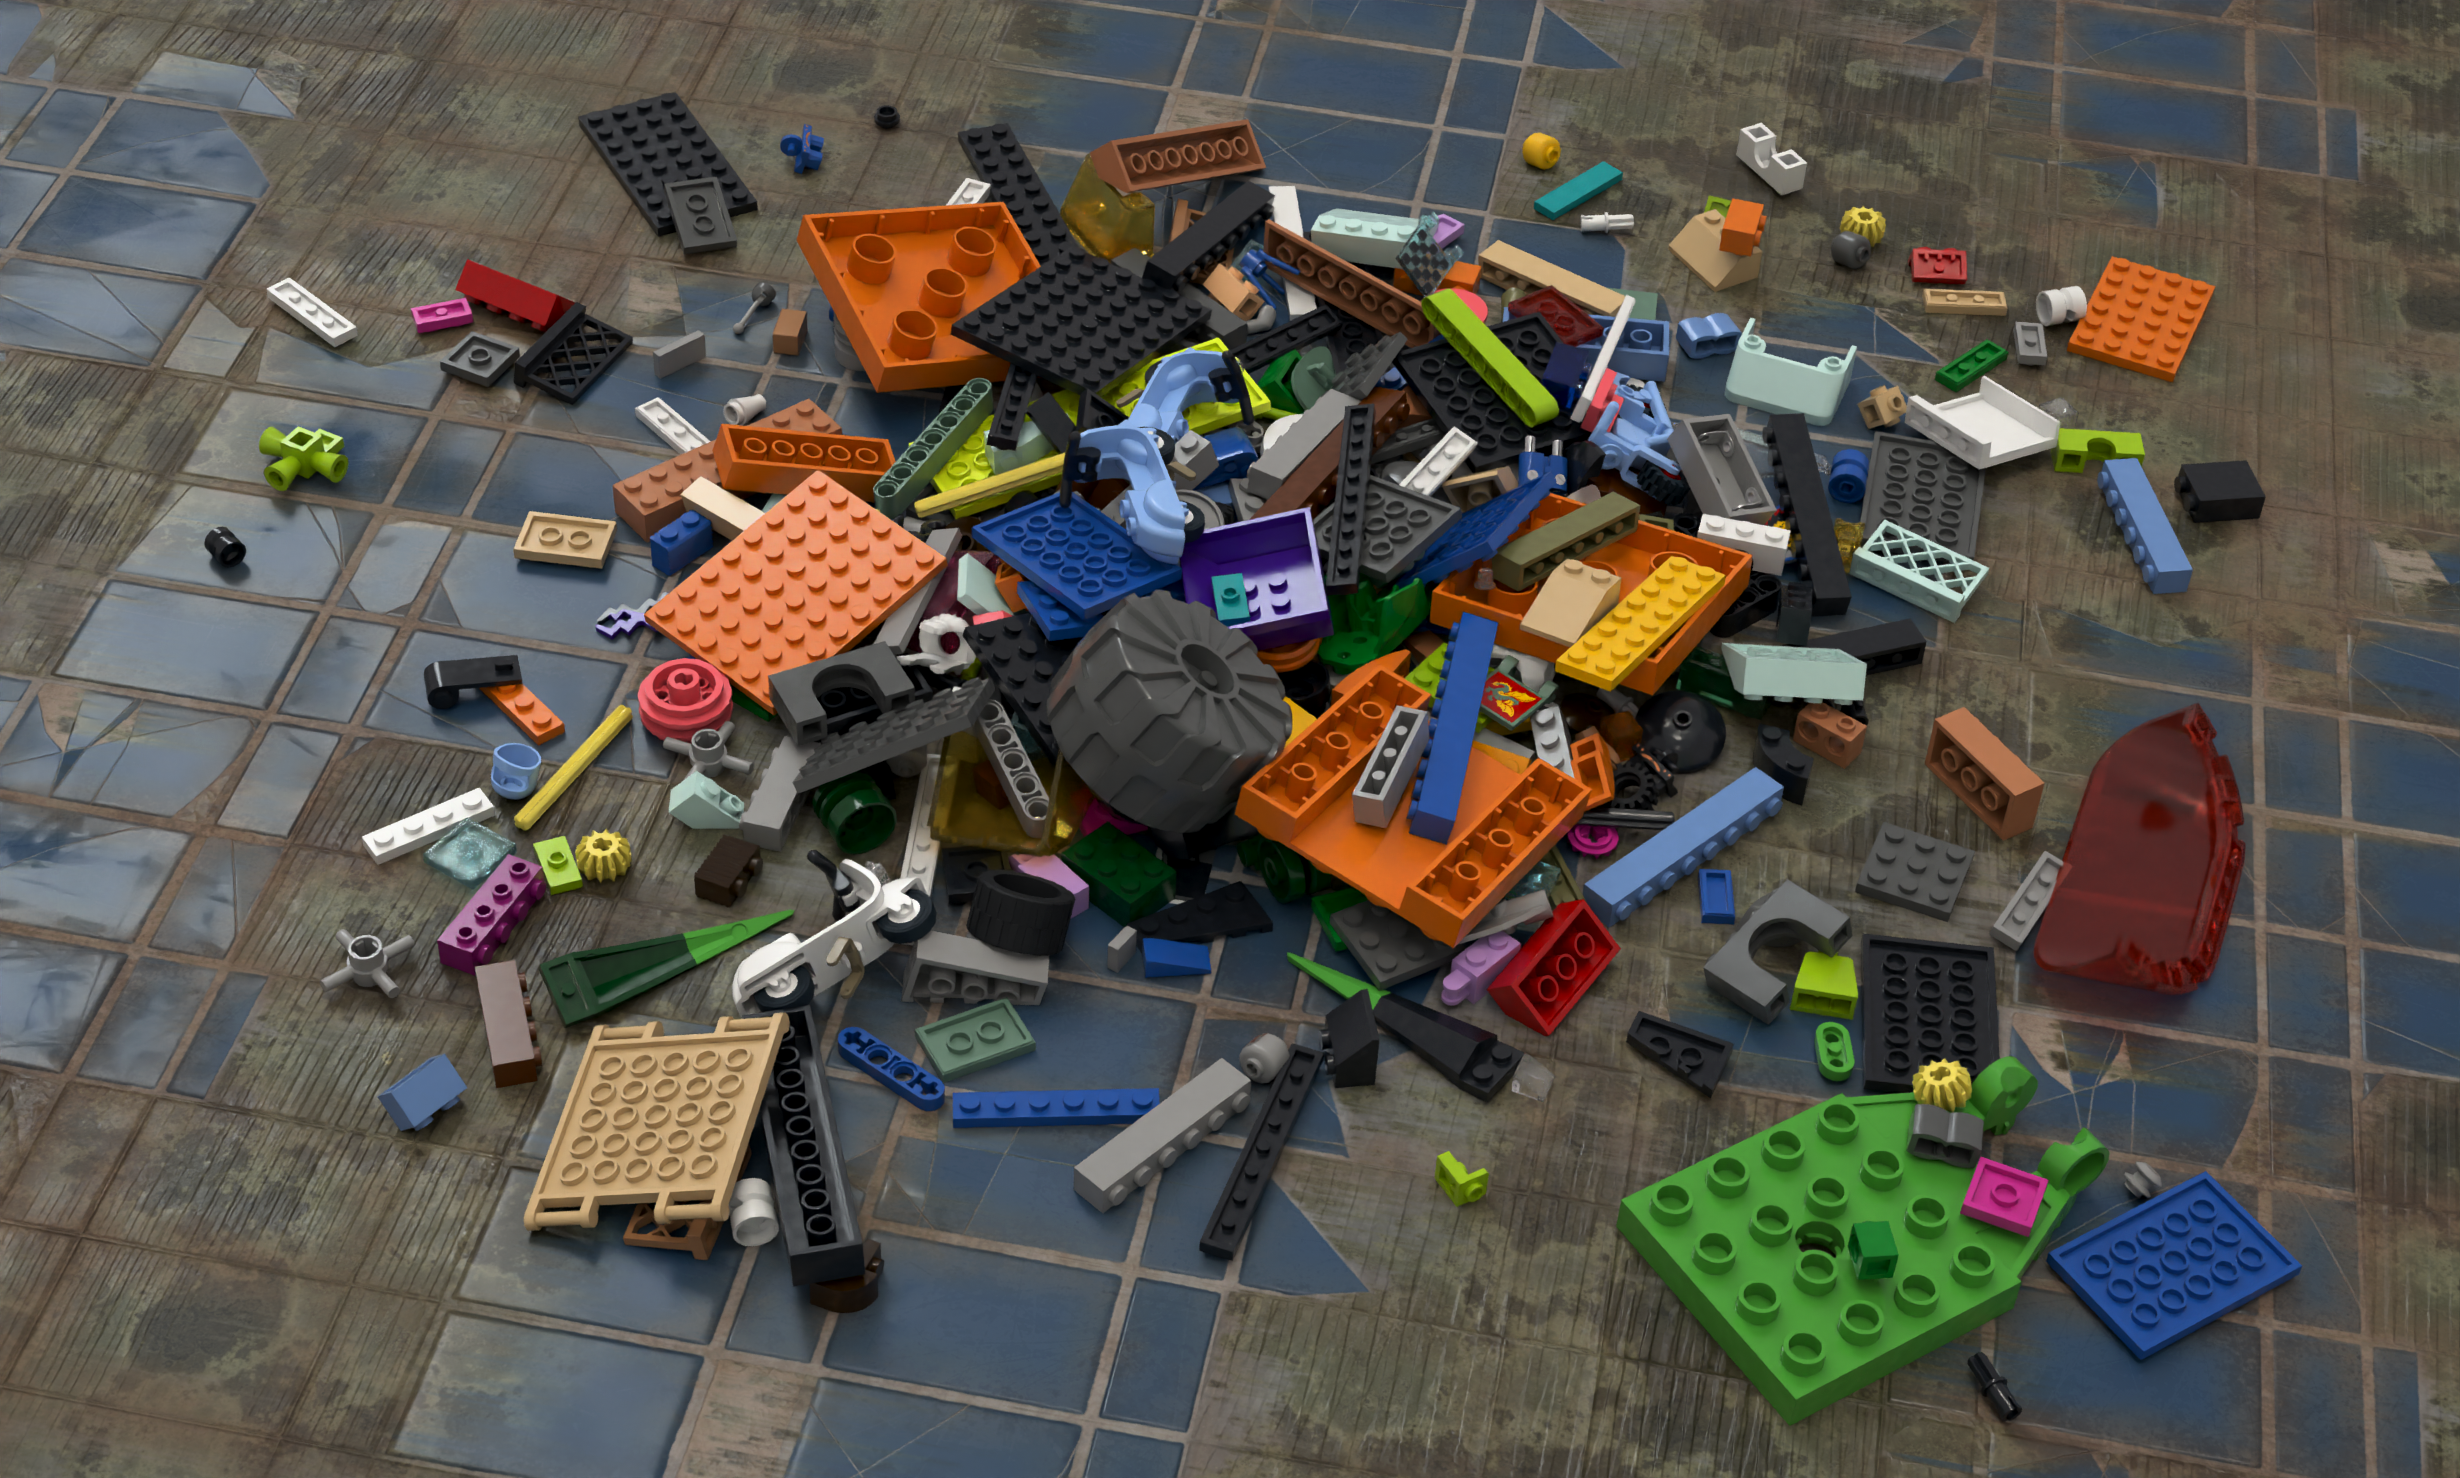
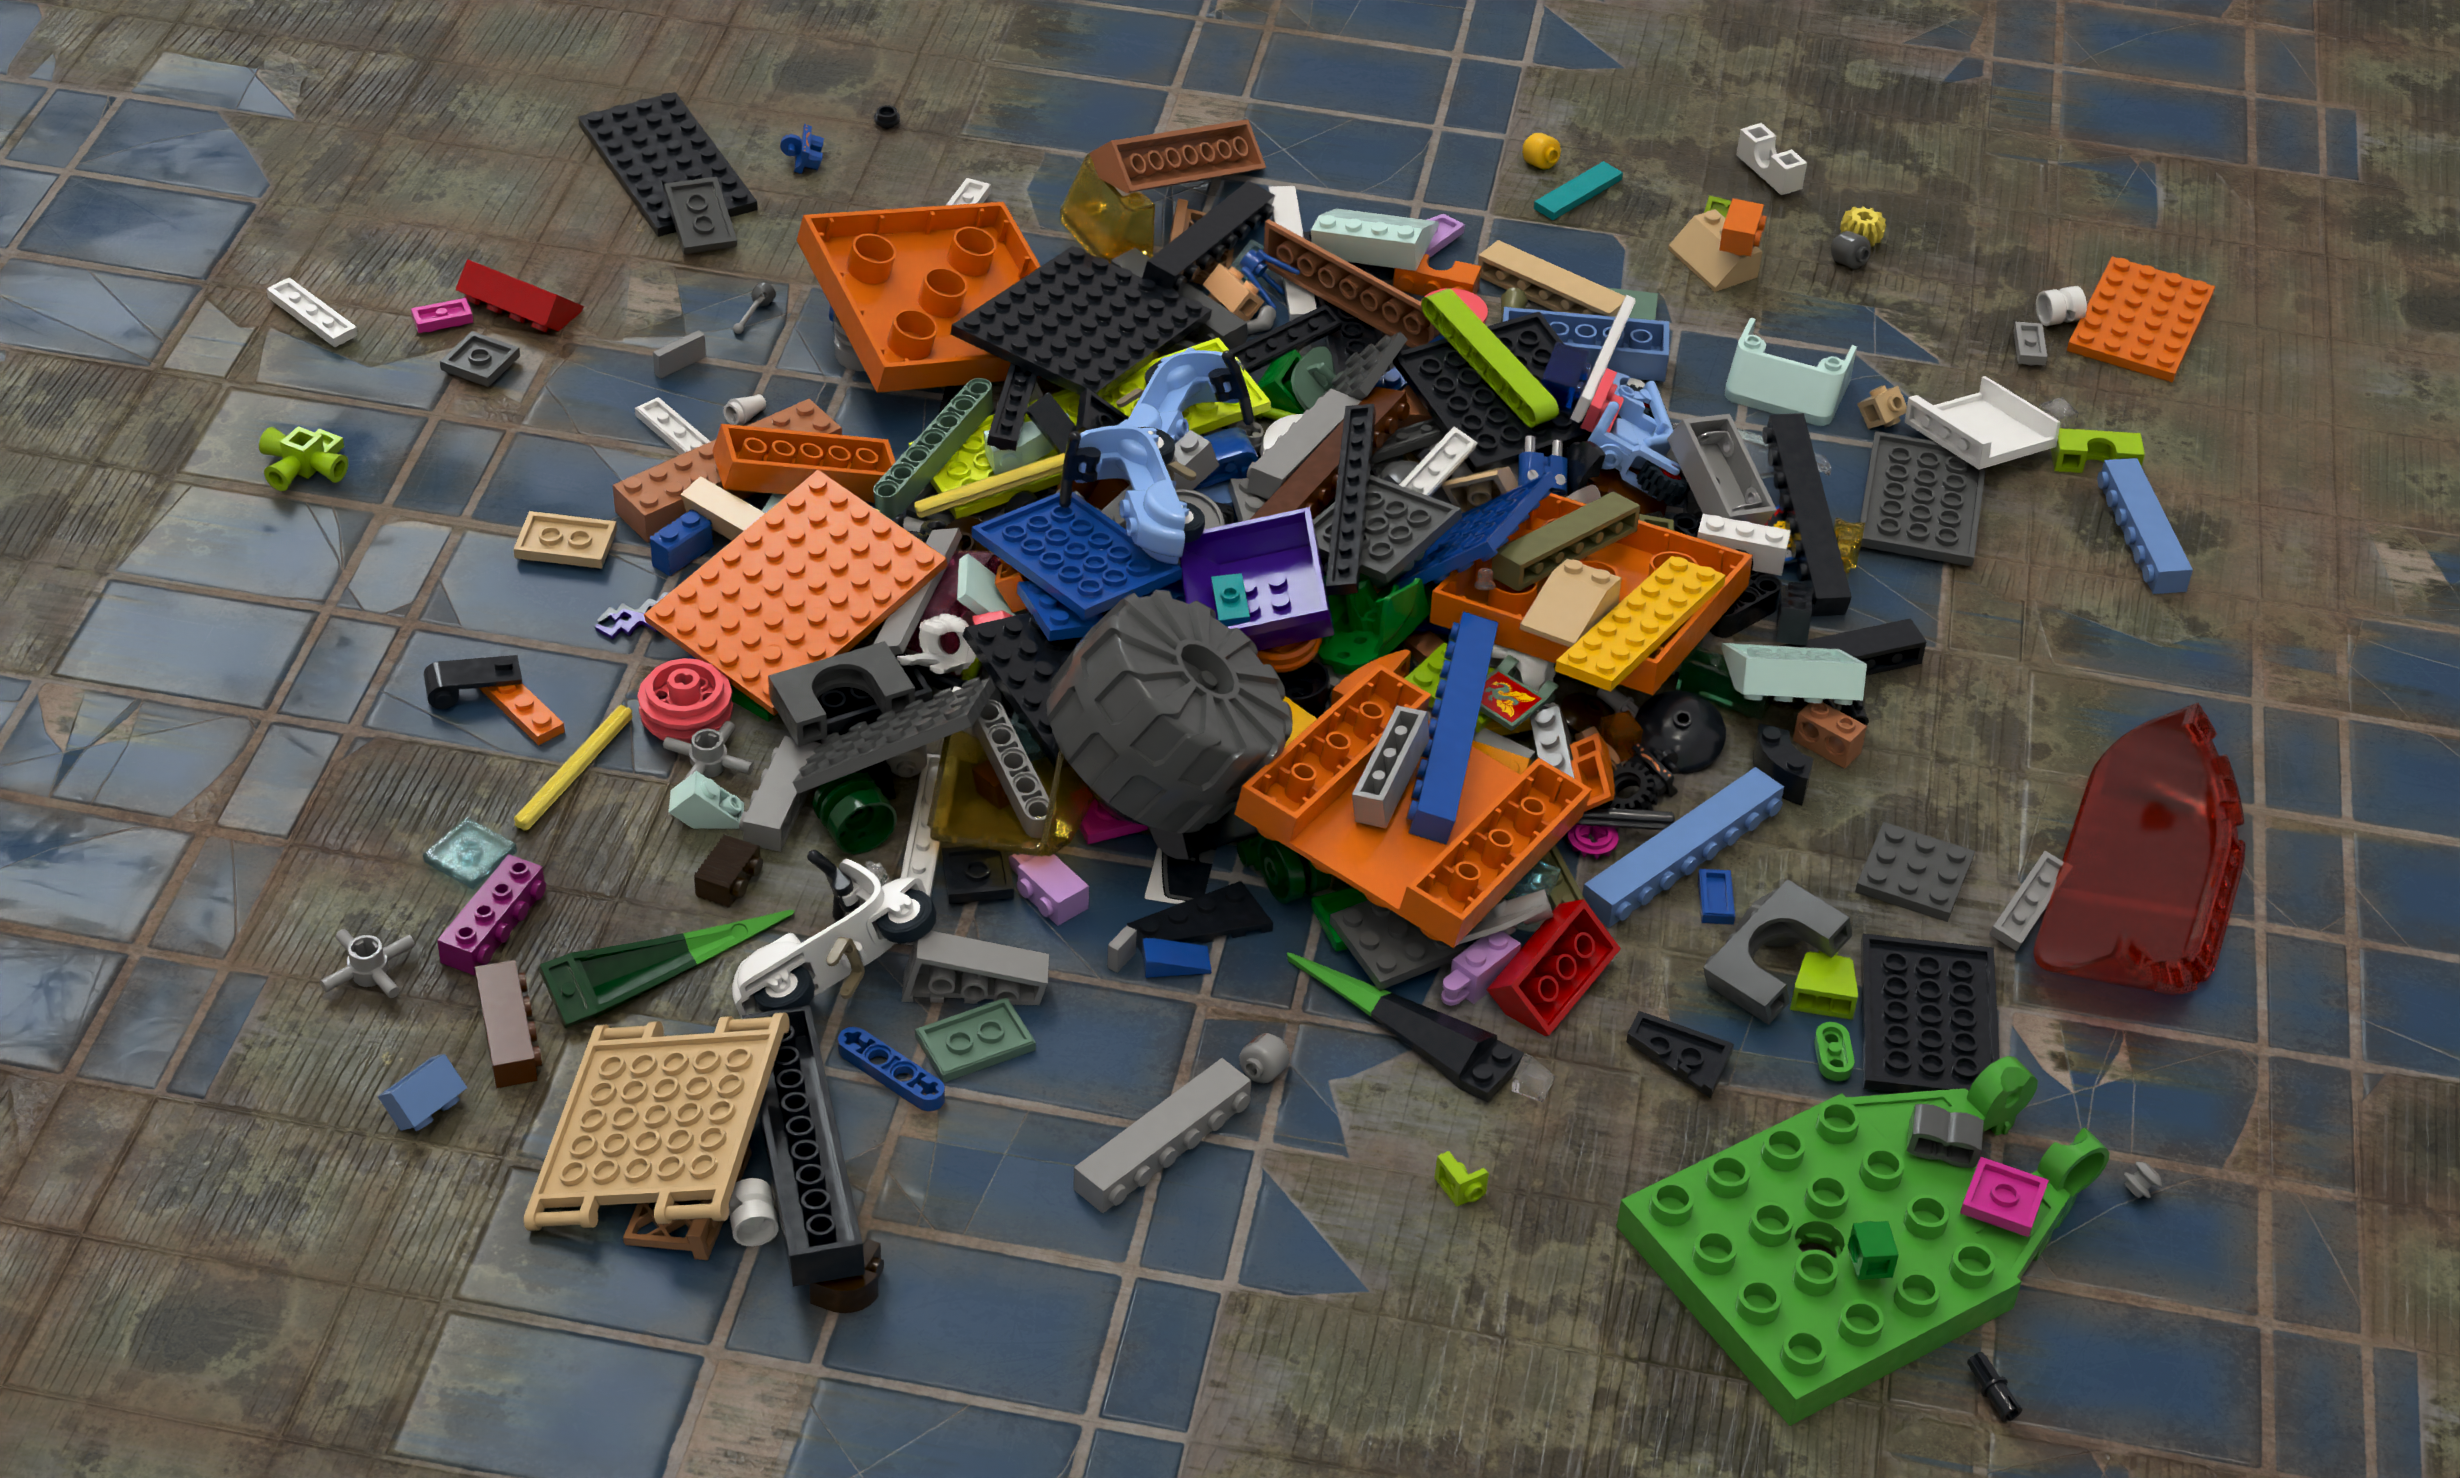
black wheel [204,526,246,568] -> none
white plate [362,788,495,865] -> none
light blue helmet [491,743,541,800] -> none
black fence [514,302,633,405] -> none
lime plate [533,836,583,895] -> none
light yellow gear [575,828,632,883] -> none
medium nougat piece [773,308,808,356] -> none
blue plate [953,1088,1160,1128] -> none
black plate [958,123,1079,266] -> none
black tyre [966,870,1075,956] -> none
dark green brick [1061,821,1176,927] -> none
black plate [1199,1043,1324,1261] -> none
black slope [1319,989,1380,1088] -> none
clear light blue flag [1395,211,1464,297] -> none
clear red tile [1508,285,1604,349] -> none
white axle [1580,212,1634,233] -> none
medium blue brick [1676,313,1742,359] -> none
blue wheel [1828,449,1870,503] -> none
light aqua fence [1849,520,1989,623] -> none
red bracket [1908,247,1967,284] -> none
light yellow gear [1912,1058,1972,1112] -> none
tan tile [1922,289,2008,316] -> none
nougat brick [1924,707,2045,841] -> none
green tile [1934,339,2008,392] -> none
blue plate [2046,1171,2302,1360] -> none
black brick [2174,460,2266,523] -> none

